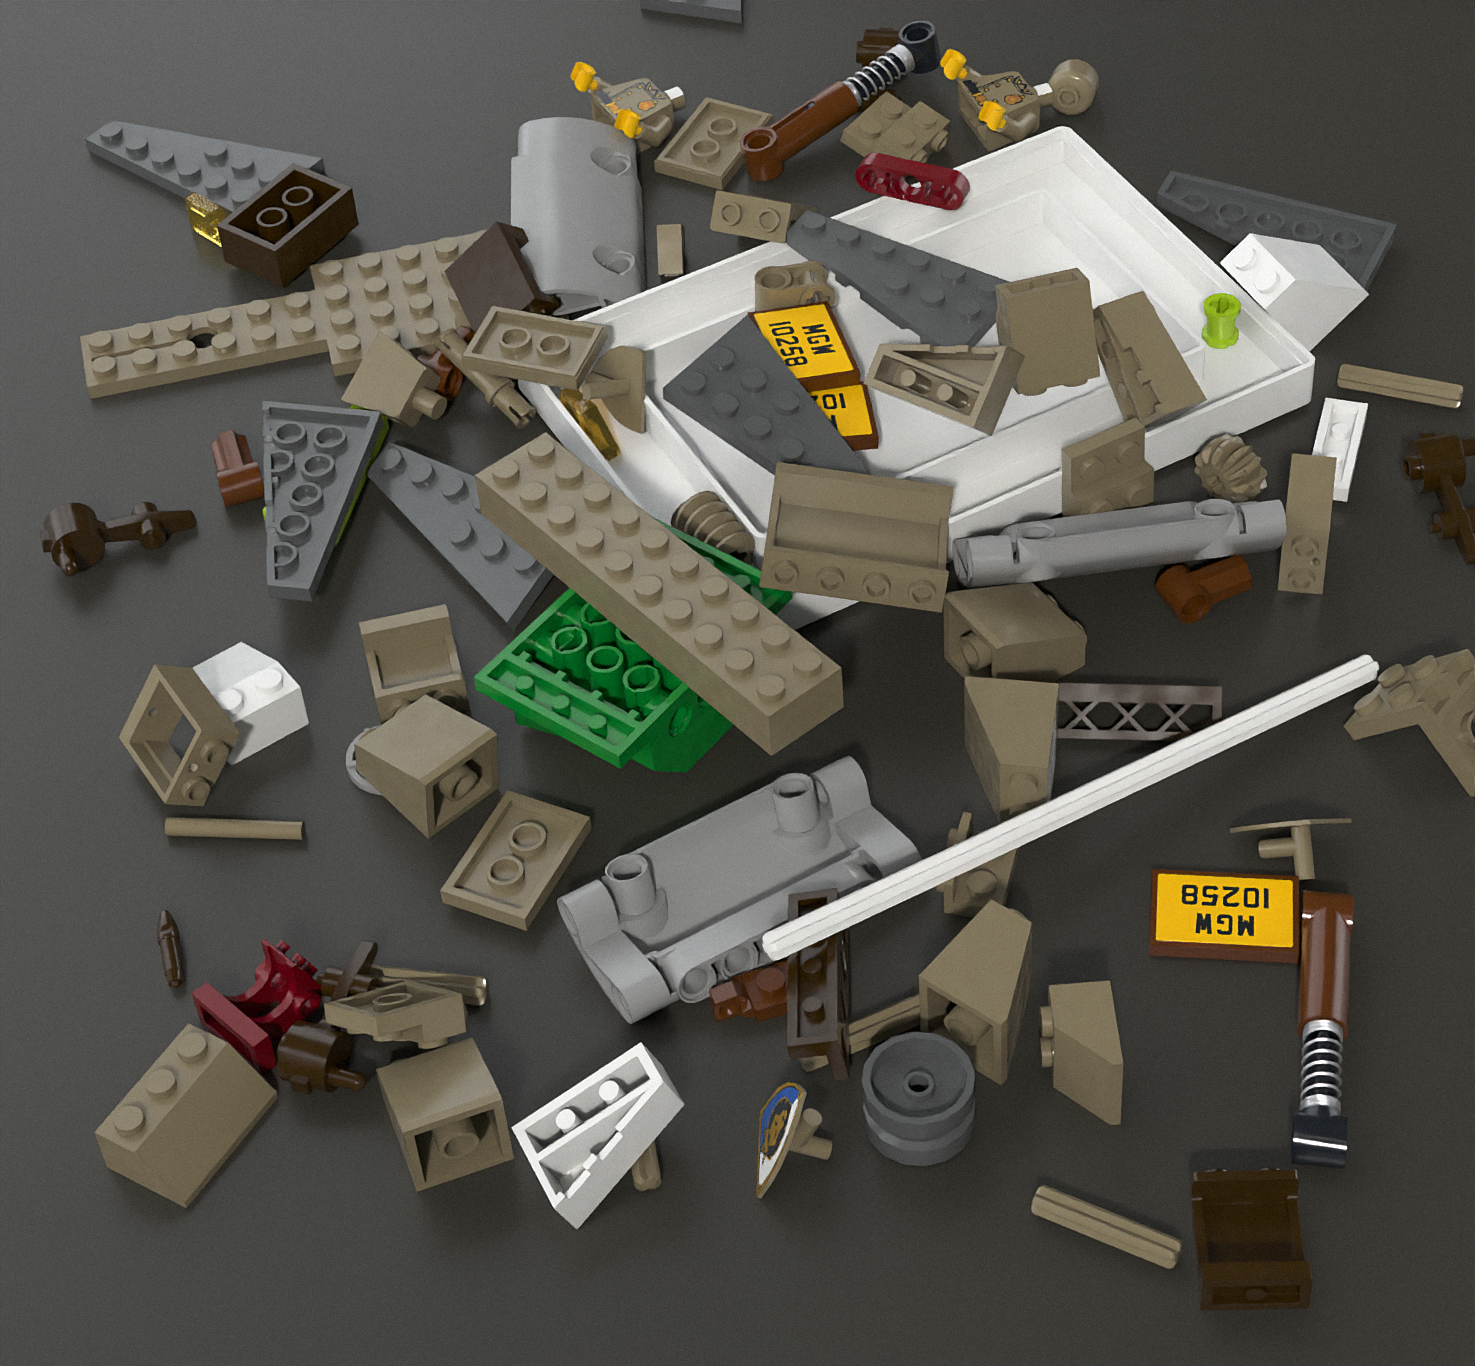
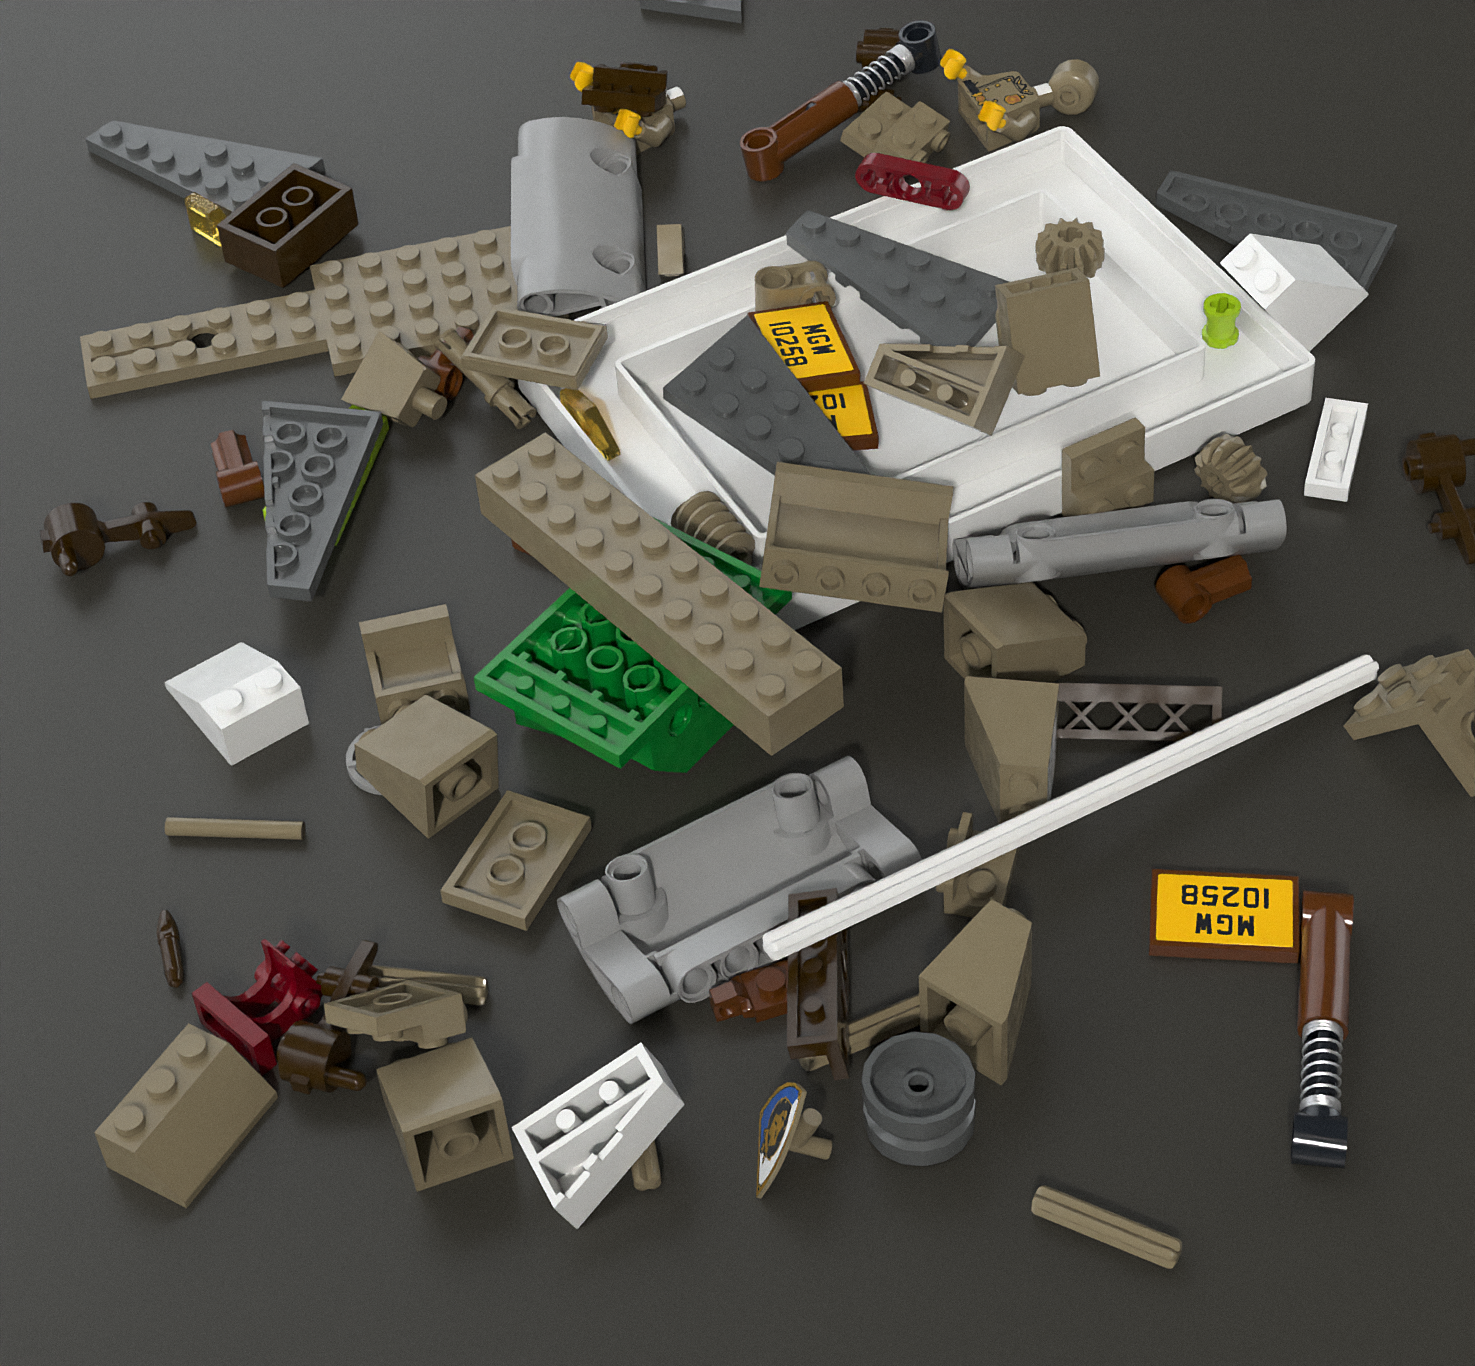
dark tan window [119,664,240,806] -> none
dark grey wing [366,441,554,632] -> none
dark brown panel [444,221,559,334] -> none
dark tan shield [582,345,646,434] -> none
dark tan tile [654,97,773,190] -> none
dark tan panel [710,190,818,243] -> none
dark tan slope [1039,981,1123,1125] -> none
dark tan wedge [1093,291,1207,429] -> none
dark brown panel [1190,1167,1313,1311] -> none
dark tan shield [1230,818,1352,880] -> none
dark tan window [1278,453,1337,595] -> none
dark tan axle [1337,363,1463,409] -> none
none -> dark brown slope [581,62,668,117]
none -> dark tan gear [1035,218,1105,278]

